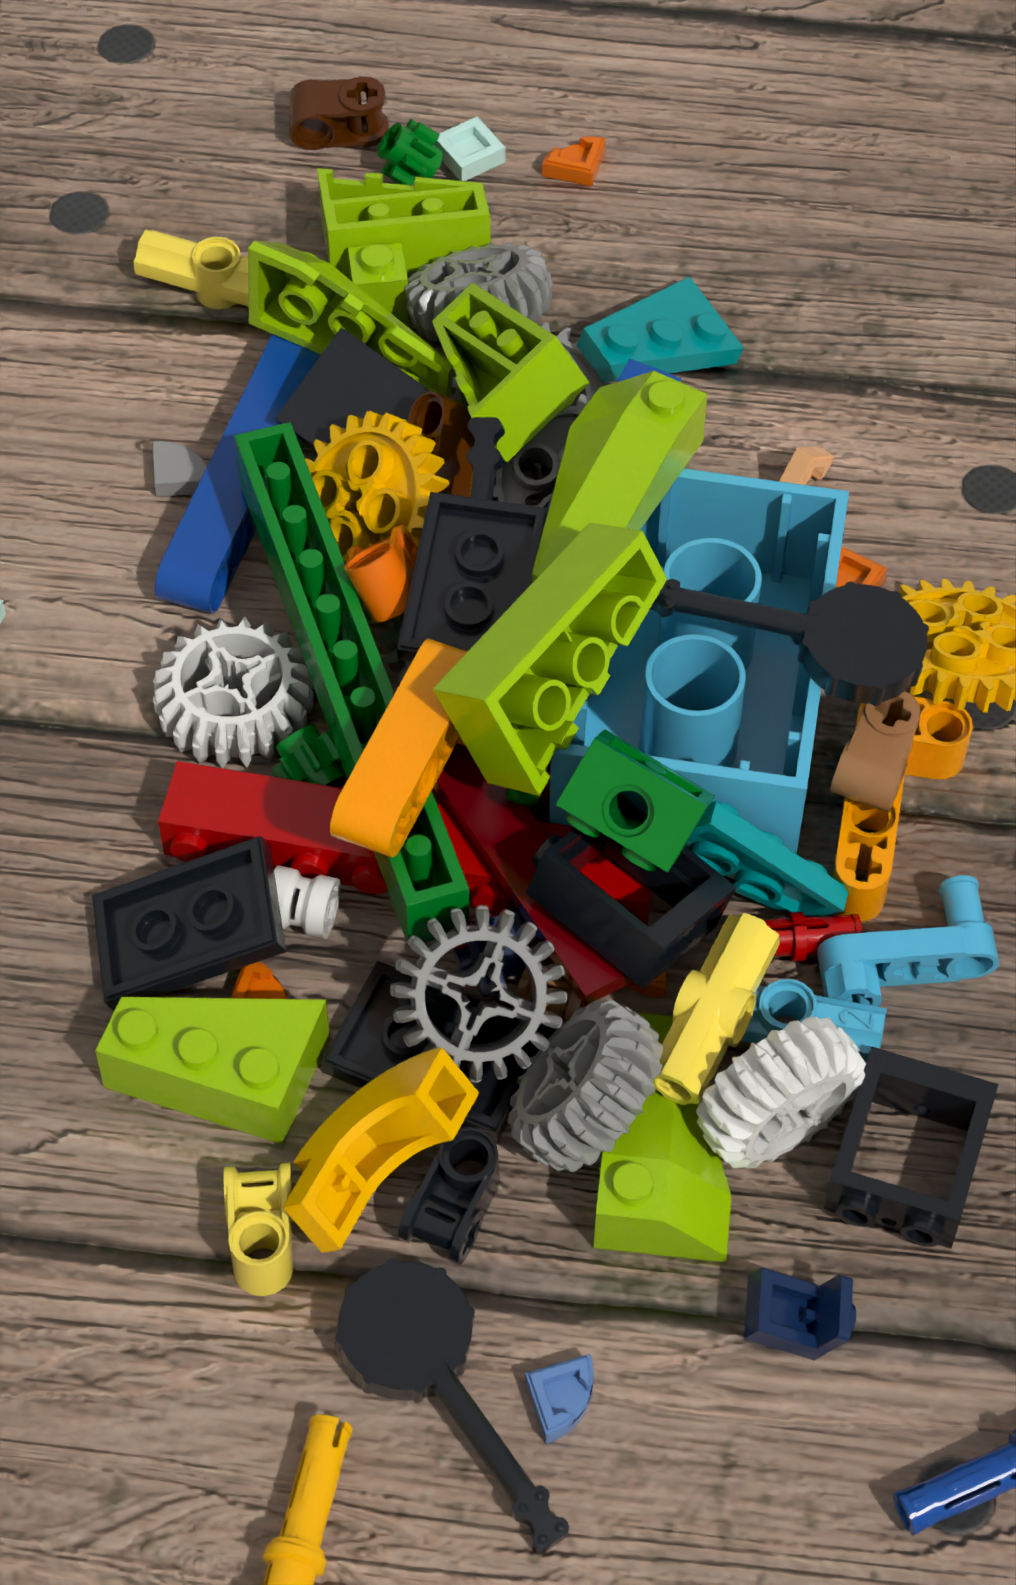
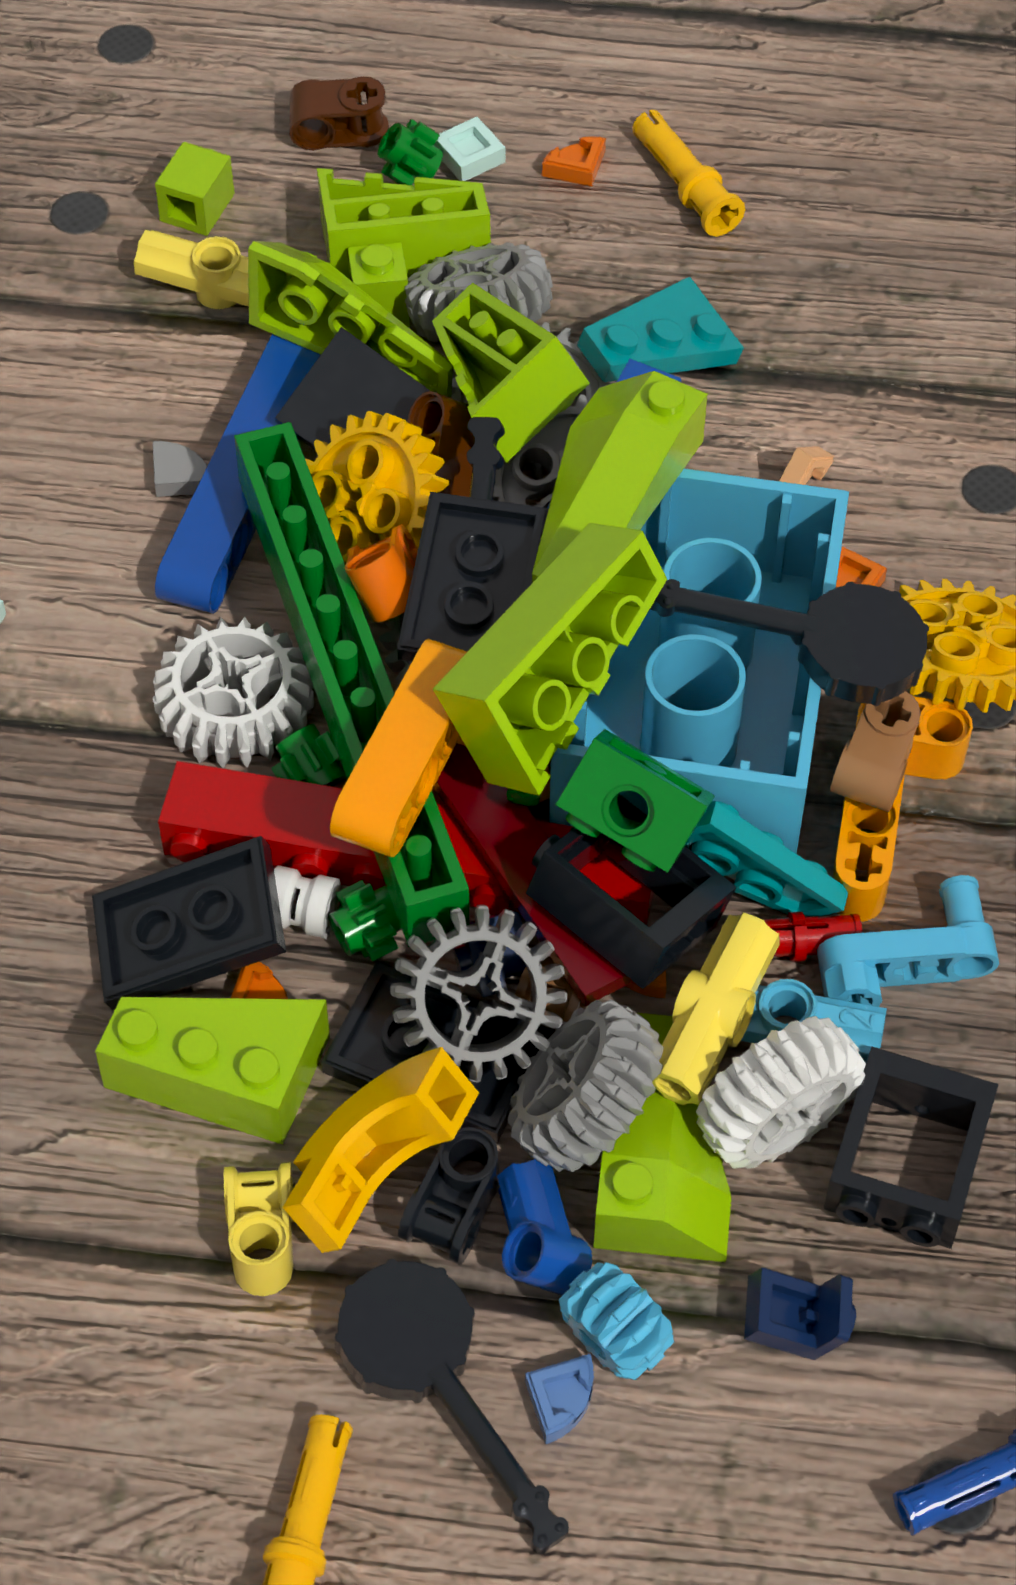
none -> lime brick [155,141,235,236]
none -> green gear [328,880,402,962]
none -> blue piece [497,1159,592,1296]
none -> medium azure gear [559,1262,674,1380]
none -> yellow pin [632,109,745,237]

